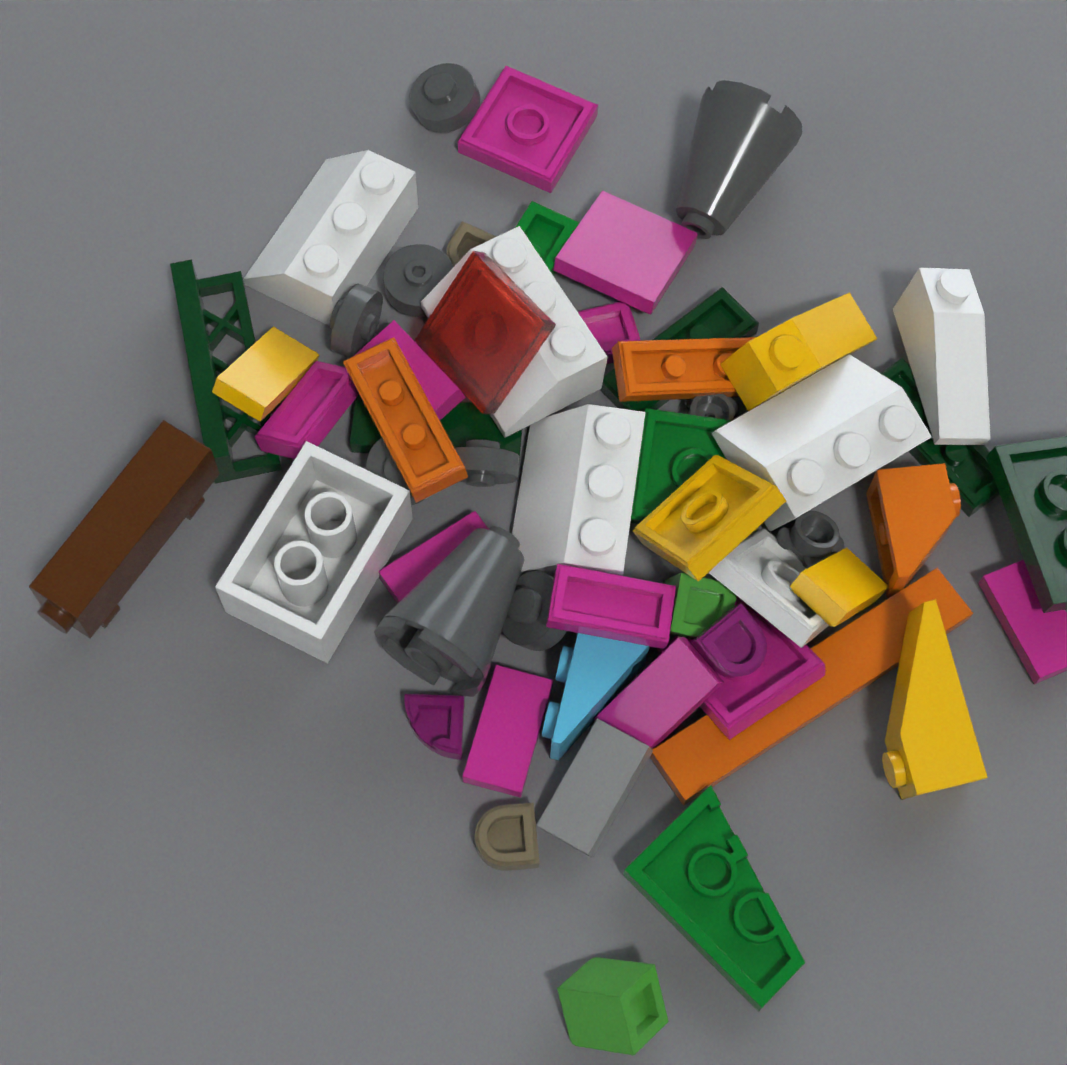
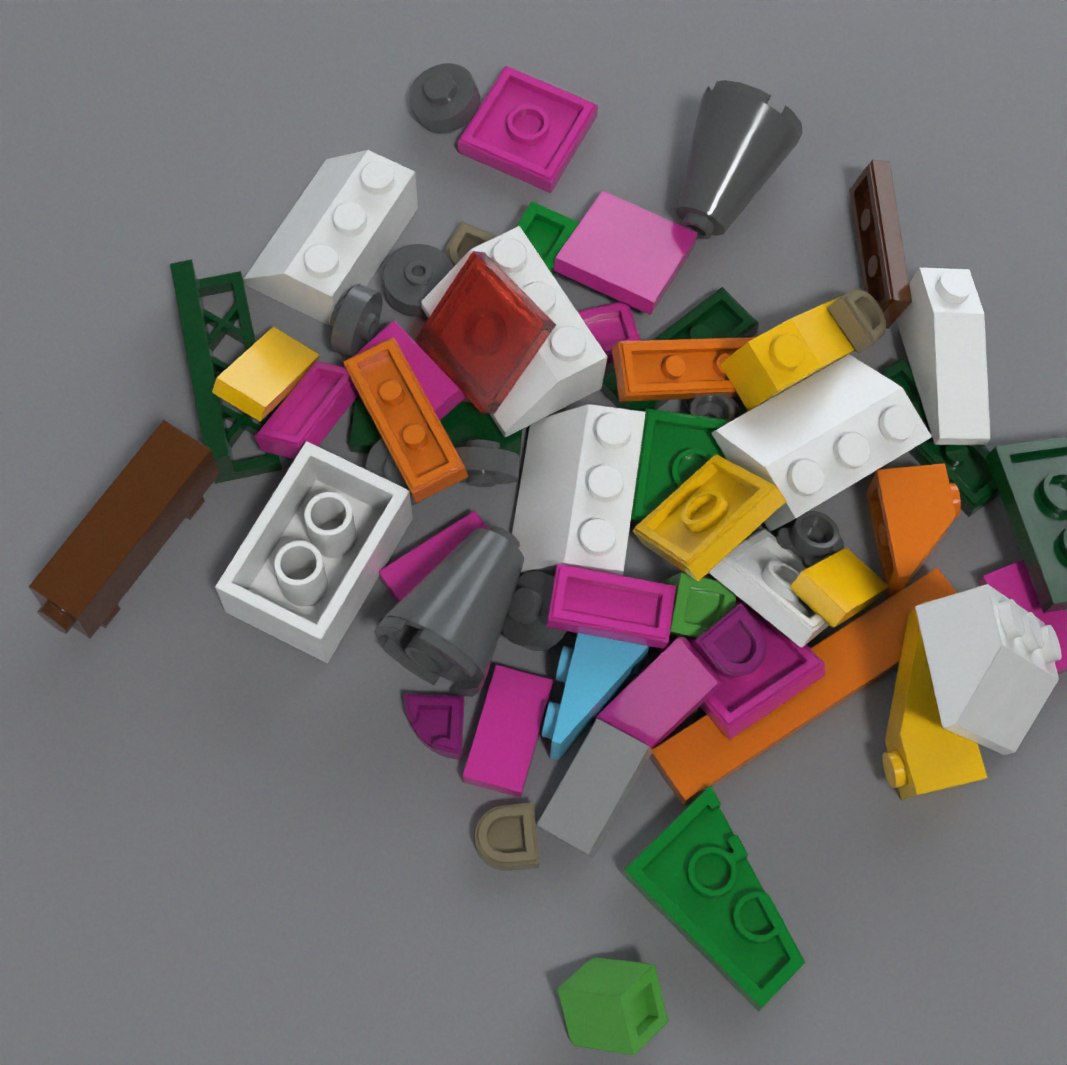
none -> dark tan tile [827,288,886,354]
none -> reddish brown tile [849,159,912,329]
none -> white slope [915,584,1062,755]

